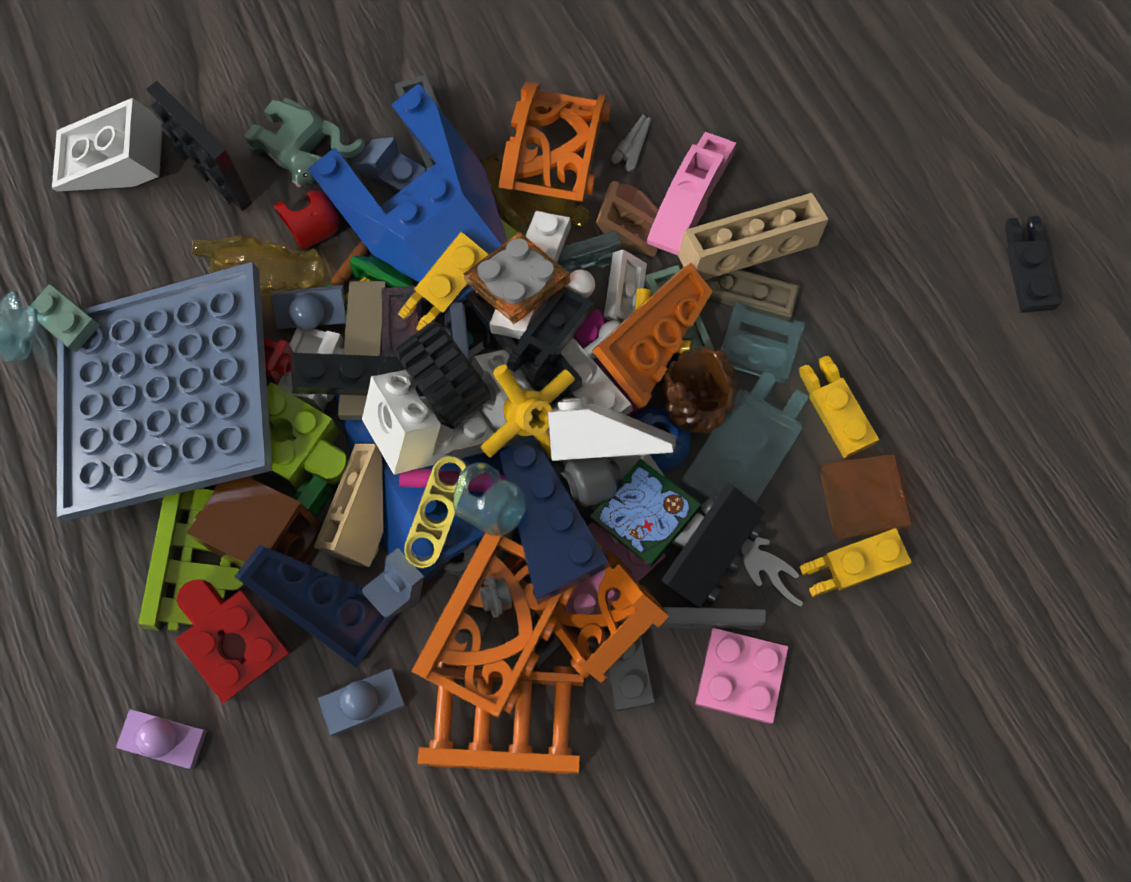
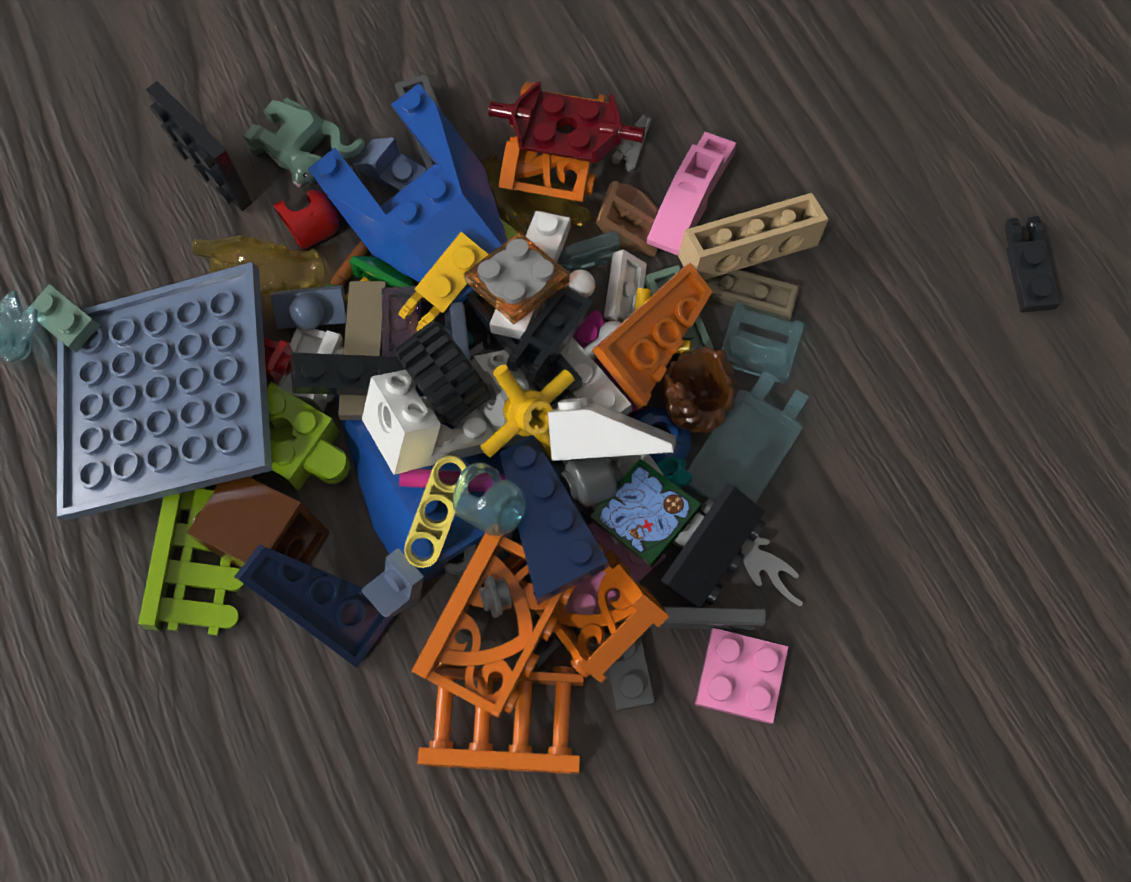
white slope [52,98,162,192] -> none
lavender tile [116,709,207,770] -> none
red brick [175,579,292,703] -> none
green plate [295,475,334,517] -> none
tan slope [313,444,383,567] -> none
sand blue tile [318,668,406,736] -> none
yellow hinge [799,355,879,459] -> none
yellow hinge [800,528,912,597] -> none
clear orange plate [819,454,911,539] -> none
none -> dark red plate [488,82,645,163]
none -> teal plate [656,457,693,488]

